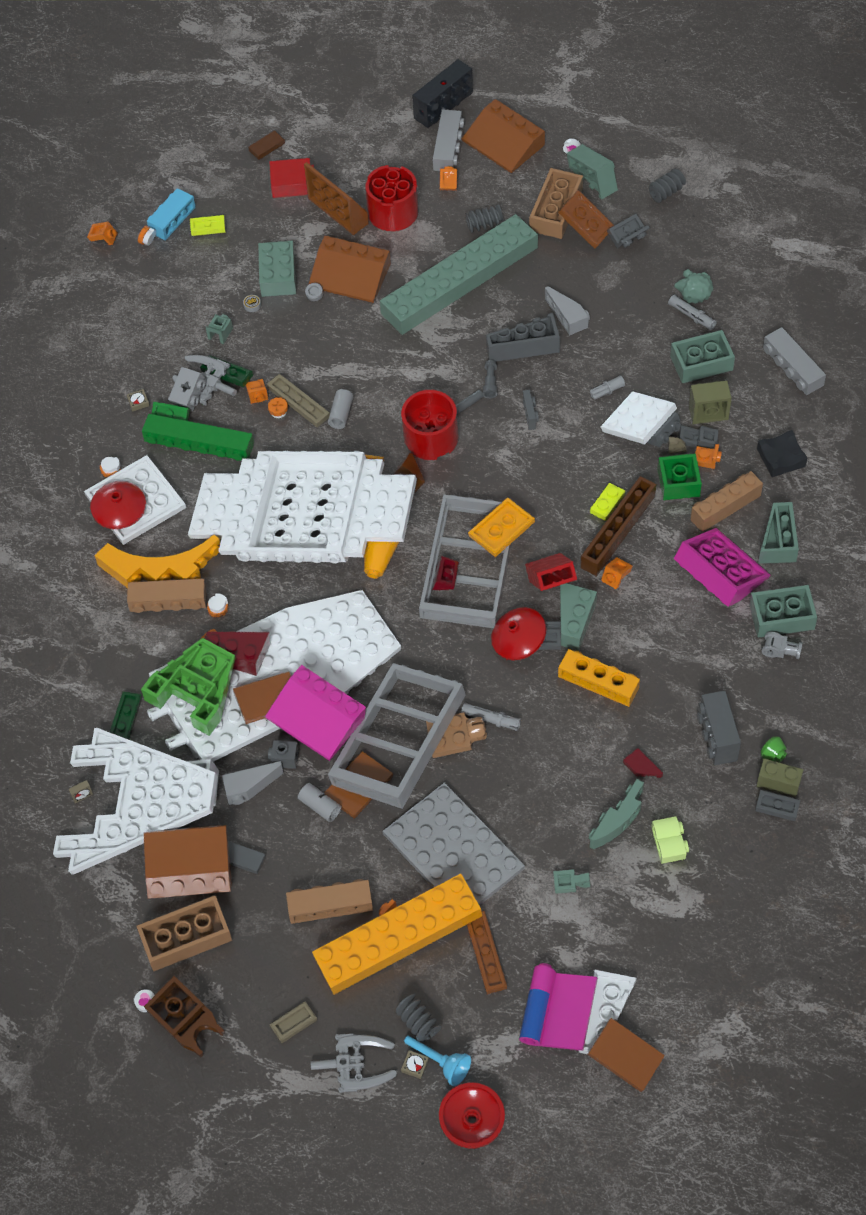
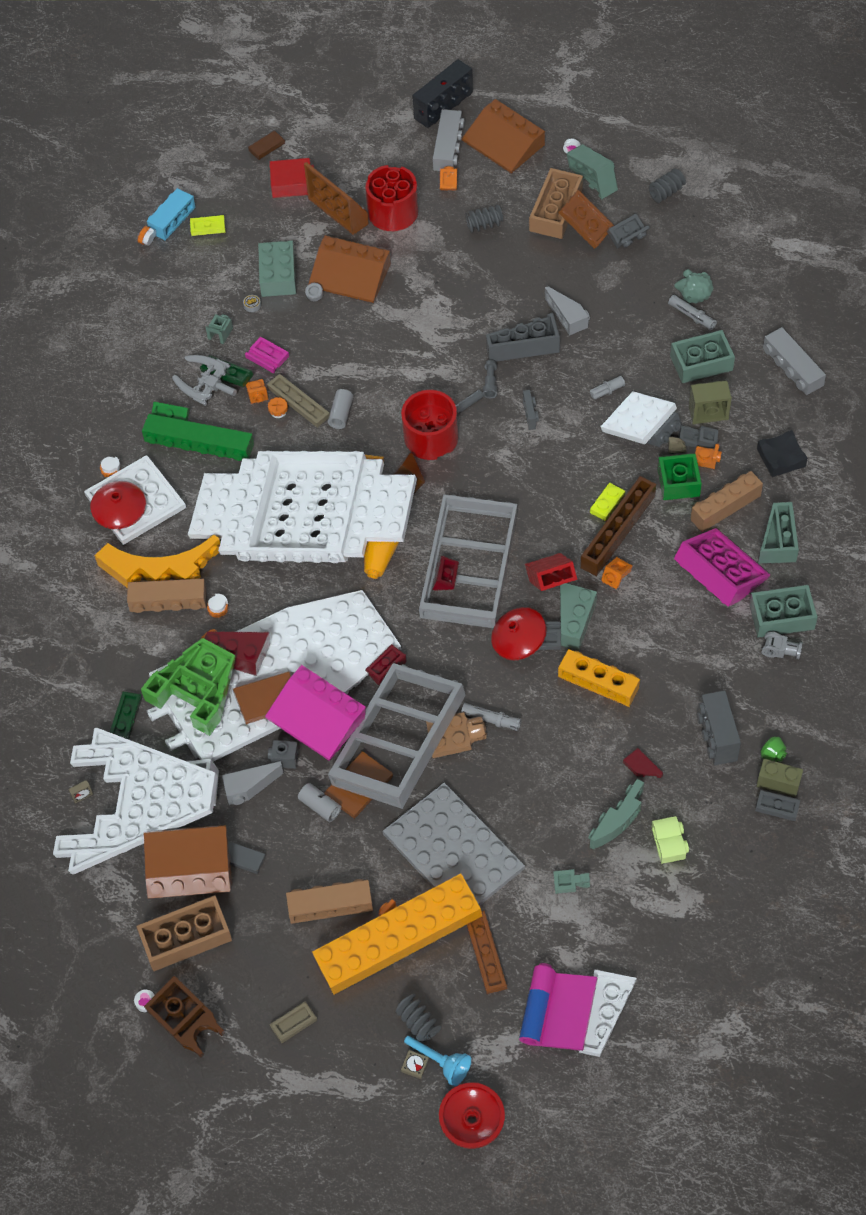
orange bracket [87,222,118,245] -> none
tile [127,389,149,412] -> none
light grey brick [168,367,206,411] -> none
light grey bar [311,1034,397,1093] -> none
sand green brick [380,214,538,335] -> none
light orange tile [468,498,535,557] -> none
dark orange tile [587,1018,665,1092] -> none
none -> dark pink plate [245,337,289,374]
none -> dark red slope [365,644,407,686]

